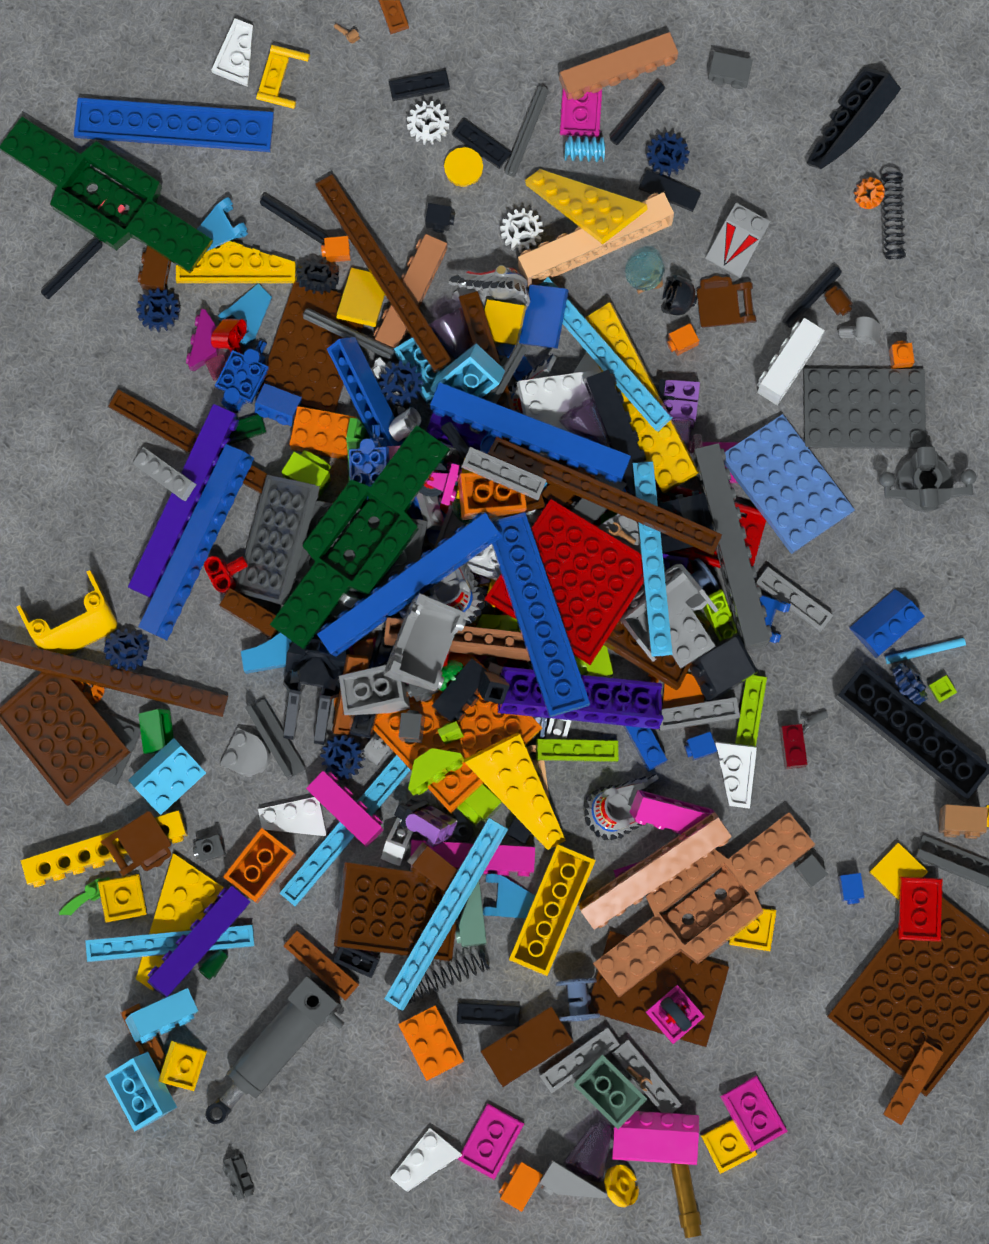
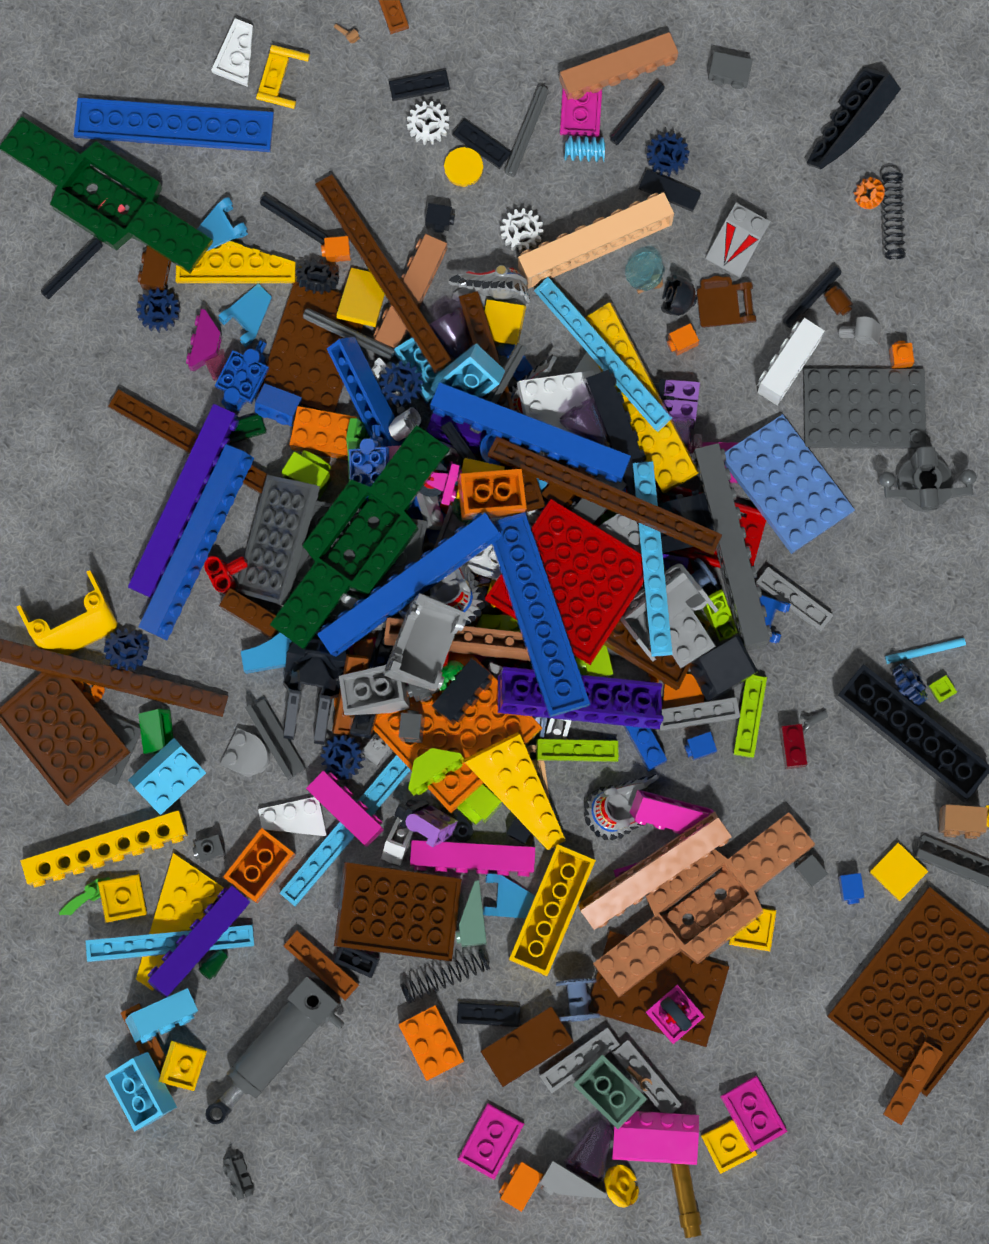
reddish brown piece [101,811,171,877] -> none
light grey plate [132,447,197,501] -> none
red beam [211,319,247,355] -> none
medium azure plate [384,818,508,1010] -> none
white wing [390,1128,462,1192] -> none
reddish brown brick [407,842,458,896] -> none
lime plate [438,721,464,745] -> none
light grey plate [461,447,546,500] -> none
black brick [478,671,510,704] -> none
blue tile [519,284,569,349] -> none
yellow wing [525,169,648,244] -> none
medium nougat hand [609,522,636,545] -> none
white wing [716,742,757,808] -> none
blue slope [849,589,925,658] -> none
red tile [898,877,943,942] -> none

